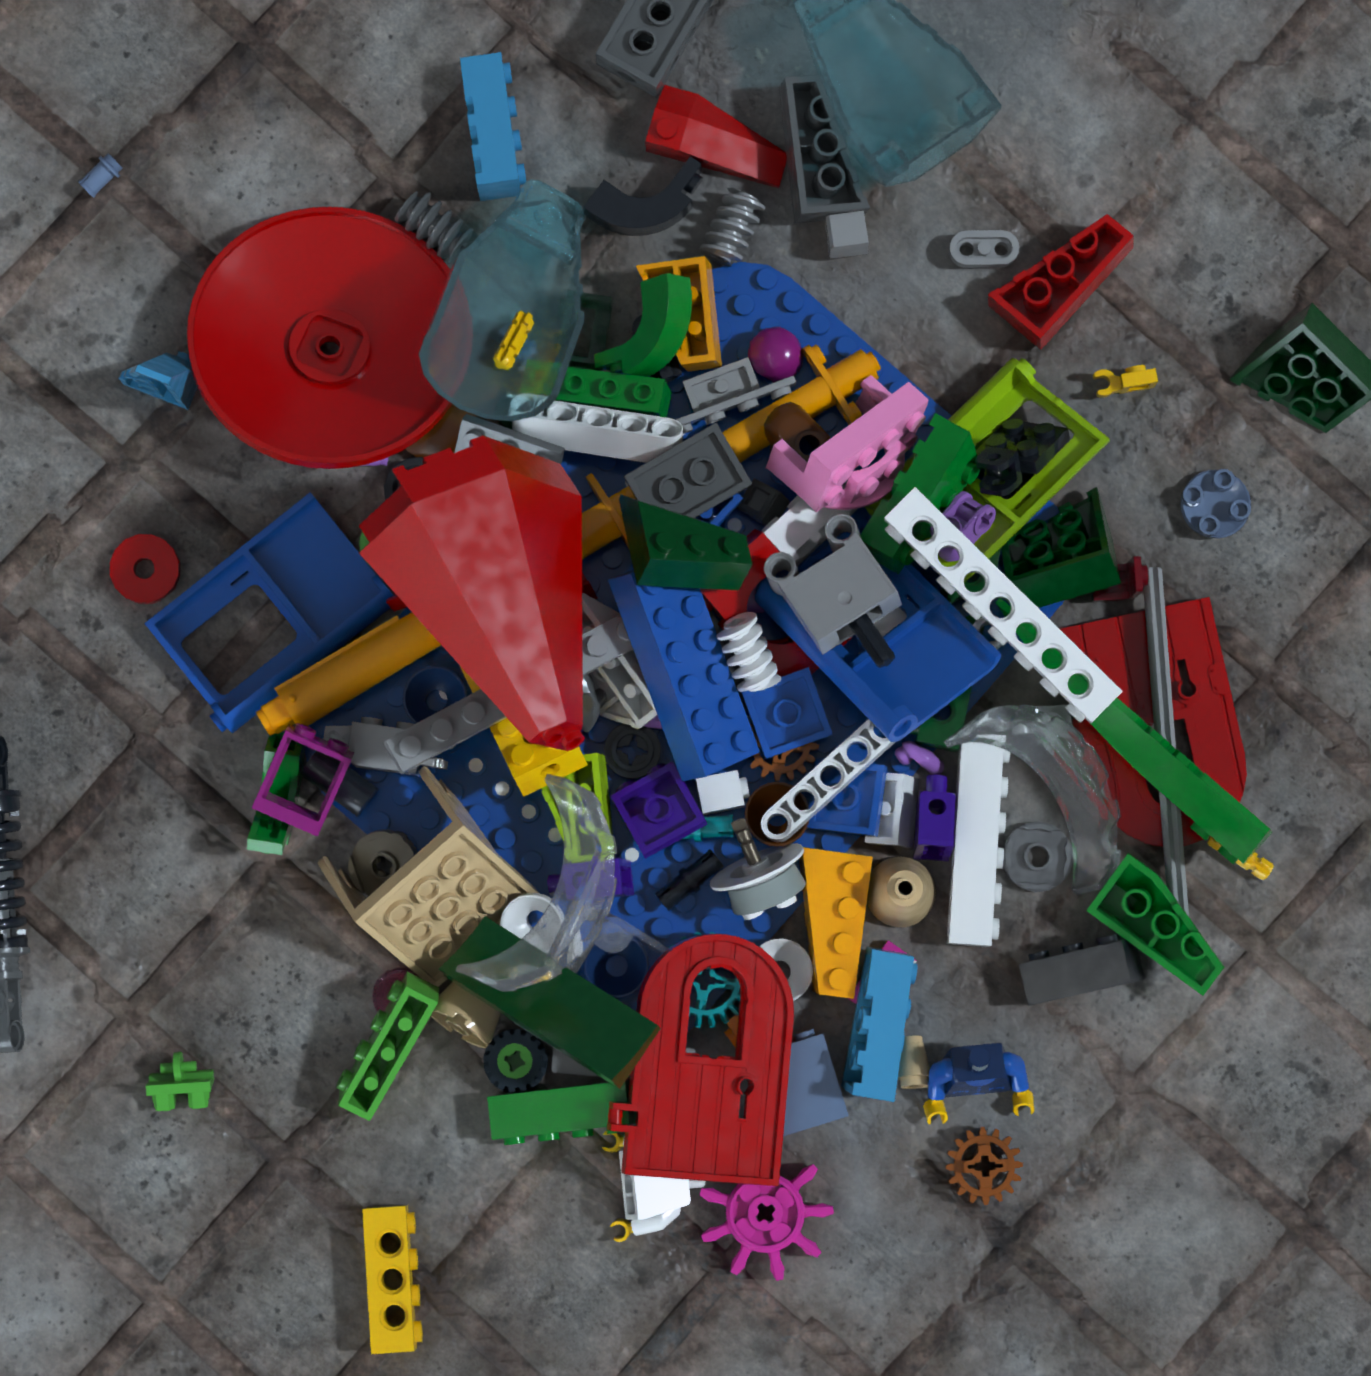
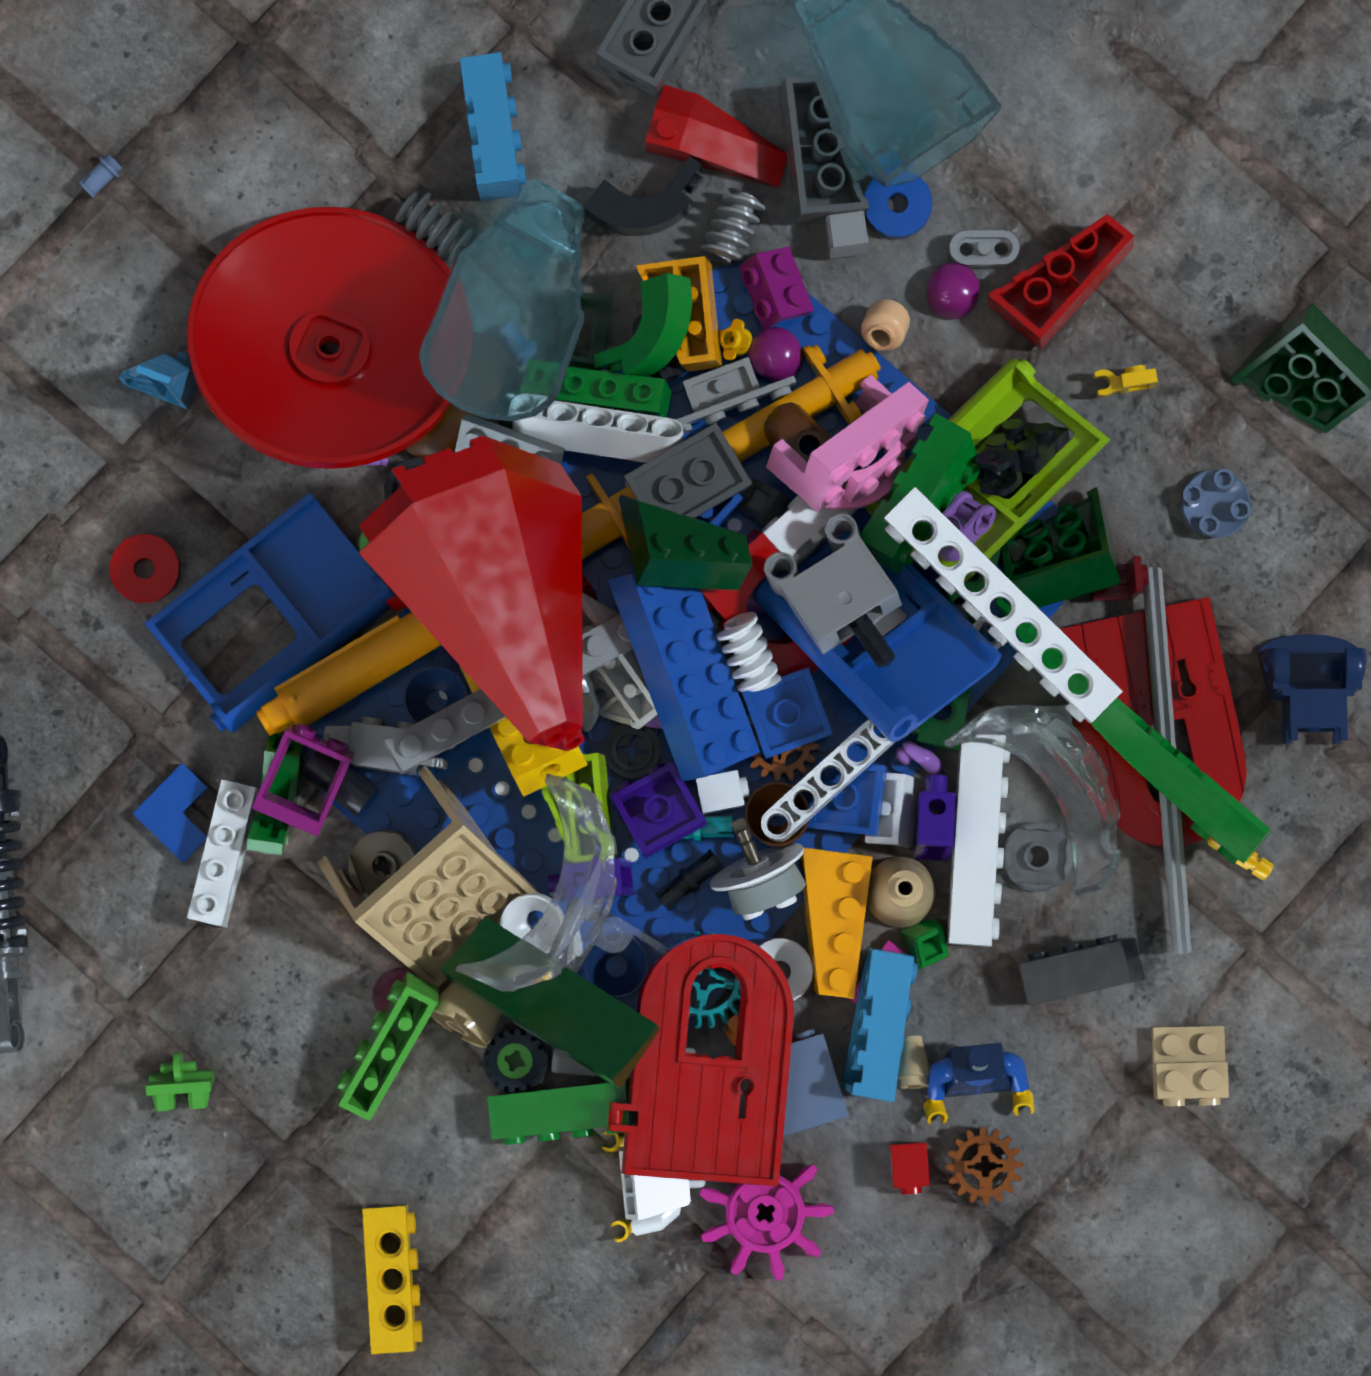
yellow axle [493,311,534,371] -> none
green wedge [1086,853,1225,996] -> none
none -> blue tile [132,763,208,863]
none -> white brick [187,780,259,928]
none -> yellow plate [719,319,752,361]
none -> magenta bracket [740,246,814,329]
none -> light nougat head [861,299,910,352]
none -> blue tile [864,169,933,239]
none -> red brick [889,1142,930,1195]
none -> green slope [900,919,949,970]
none -> magenta hair [926,263,980,320]
none -> tan plate [1151,1026,1229,1106]
none -> dark blue piece [1257,634,1367,744]

